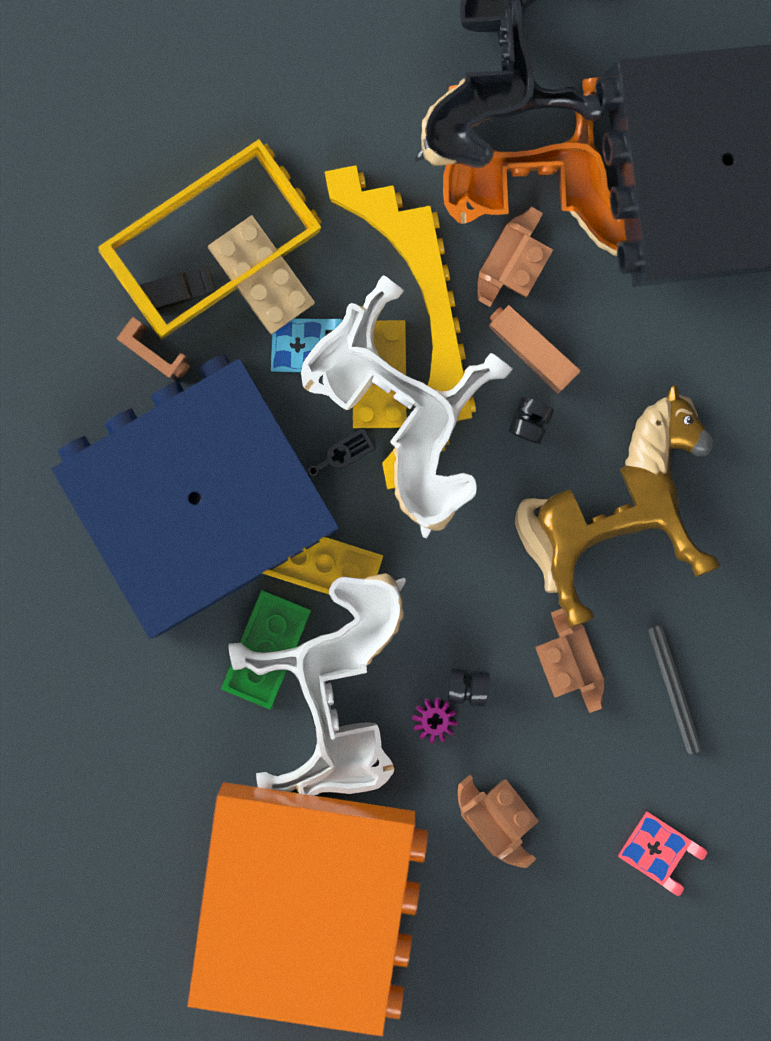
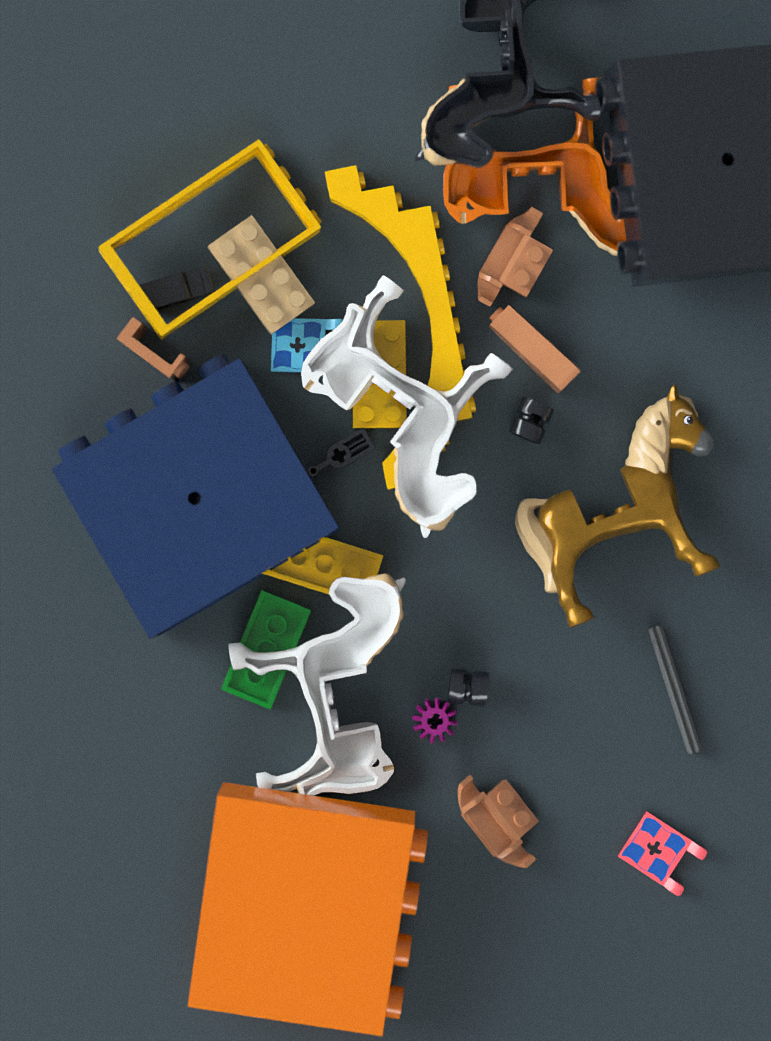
nougat plate [535,608,604,713] -> none

